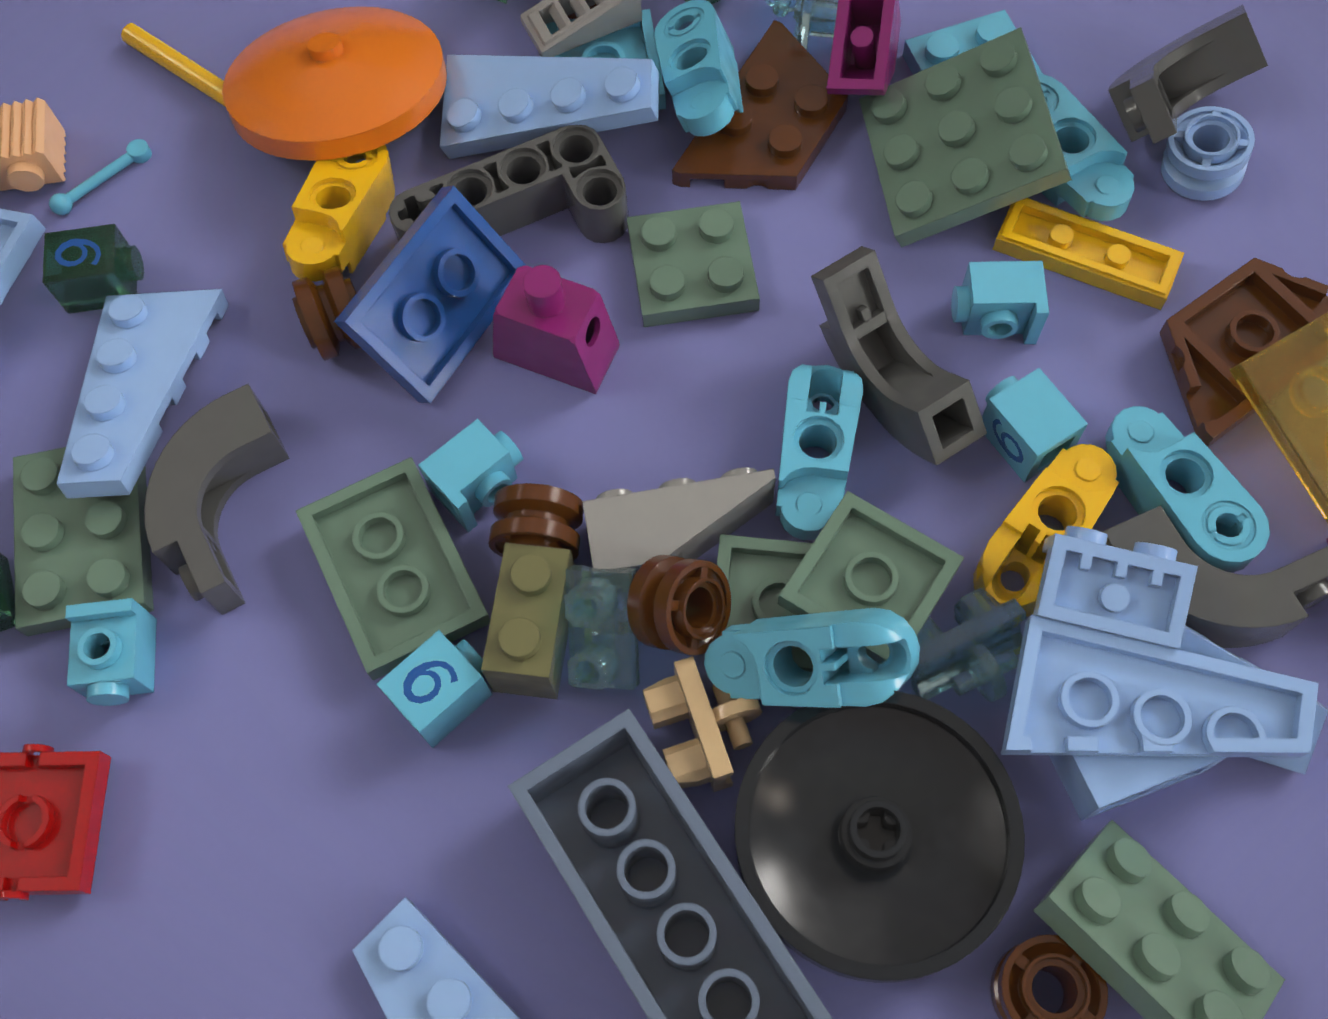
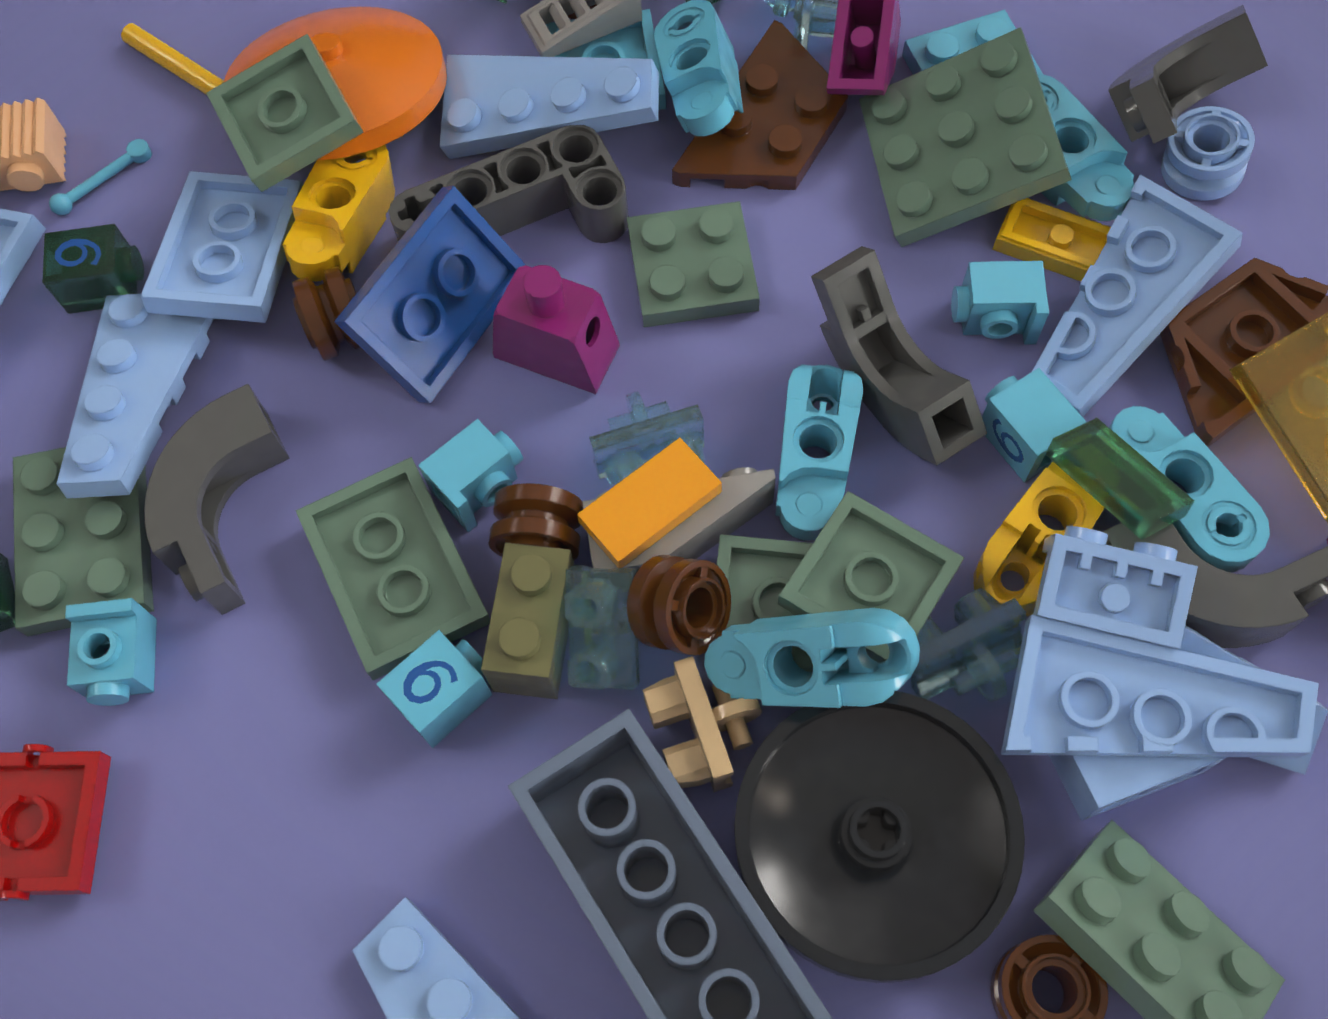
none -> light blue plate [140,171,303,323]
none -> sand green plate [206,34,364,192]
none -> light orange tile [577,437,722,570]
none -> clear light blue hips [589,391,705,487]
none -> light blue wing [1032,175,1243,417]
none -> clear green tile [1046,418,1195,540]

